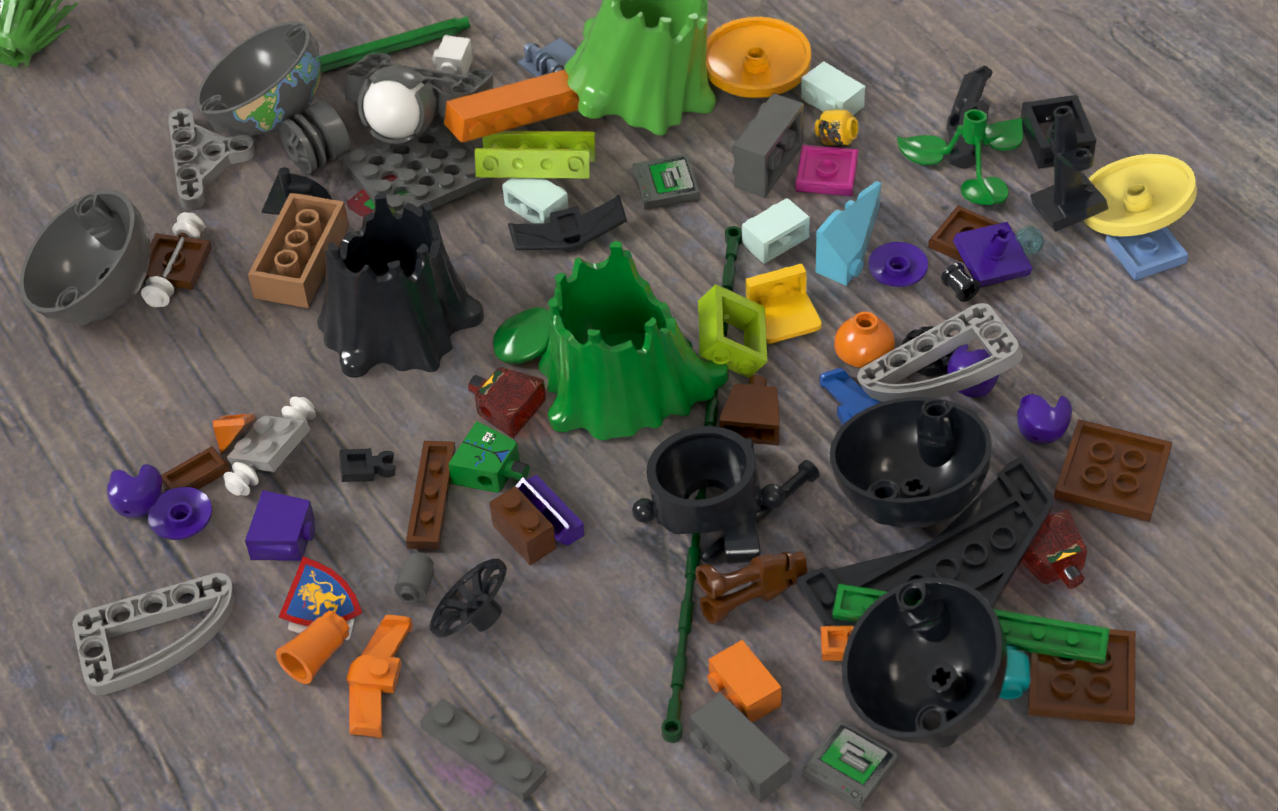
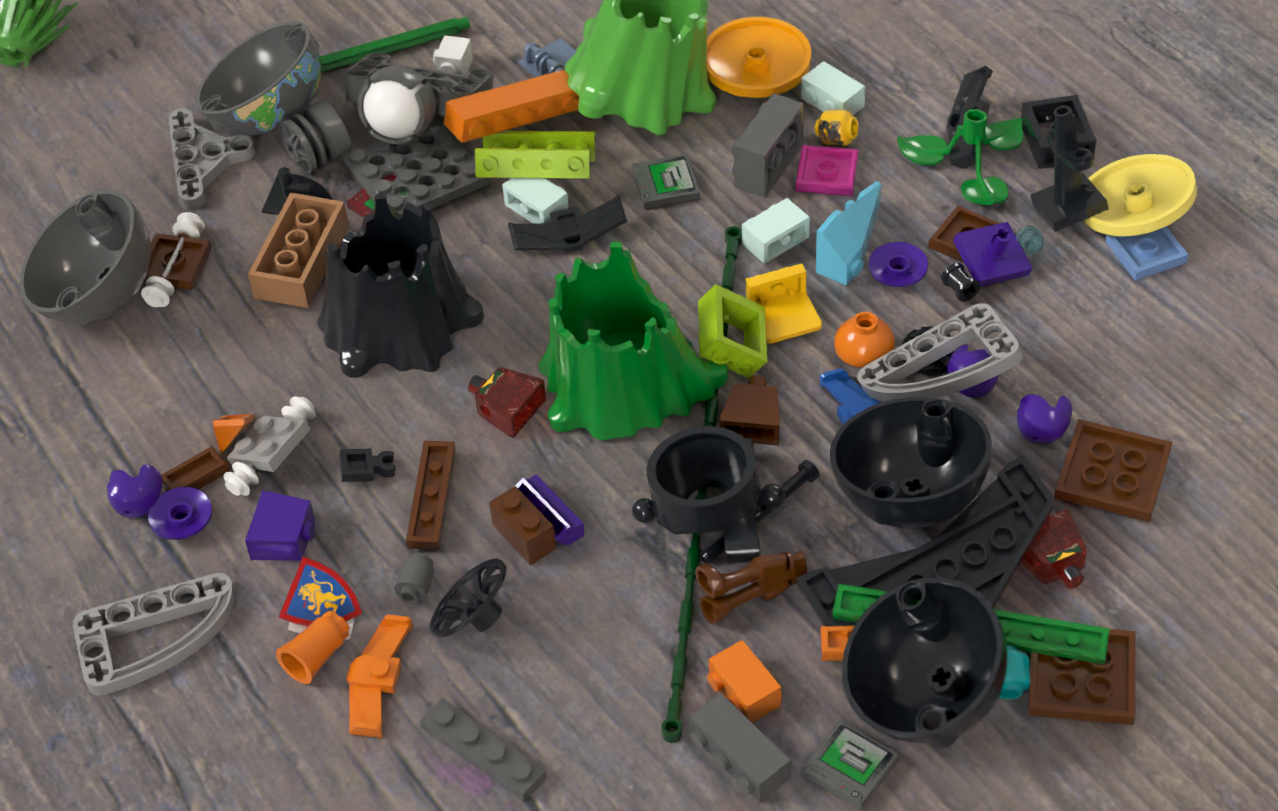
green torso [448,421,530,493] -> none
green piece [492,307,550,365] -> none

